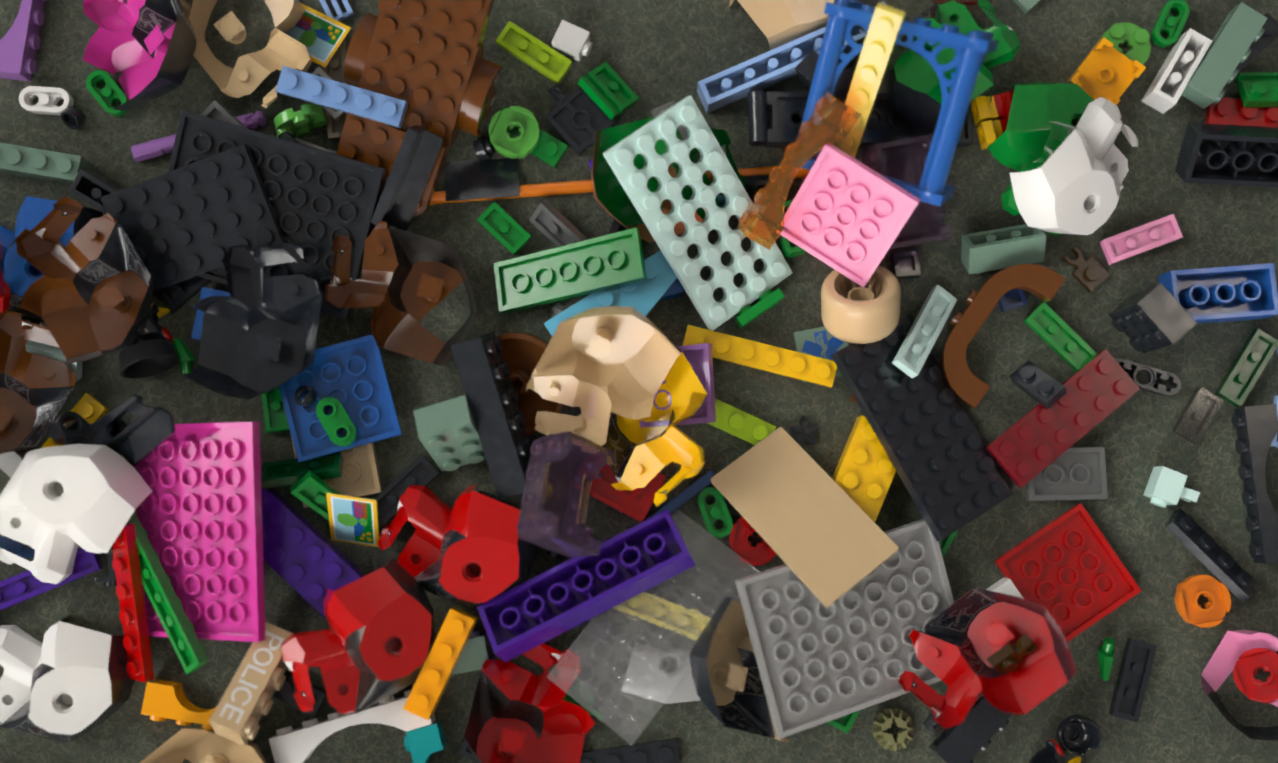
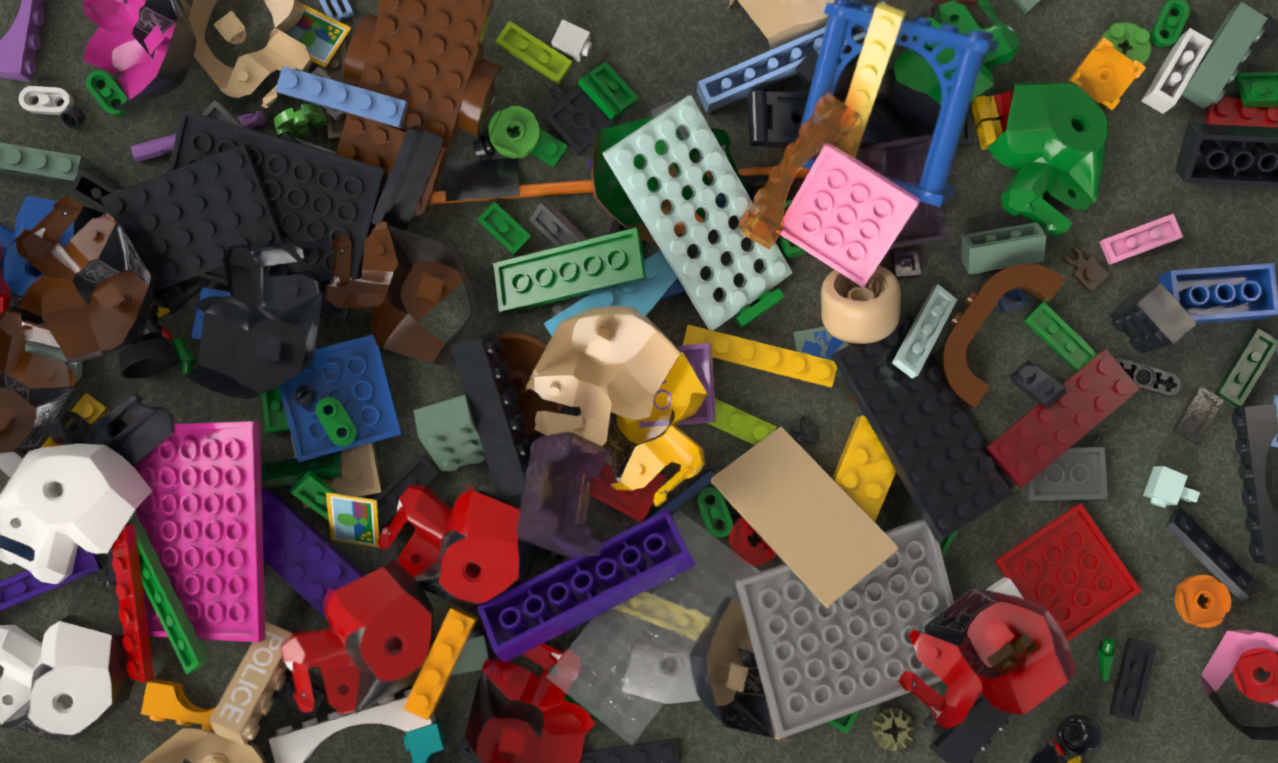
white piece [1010,97,1138,235] -> none

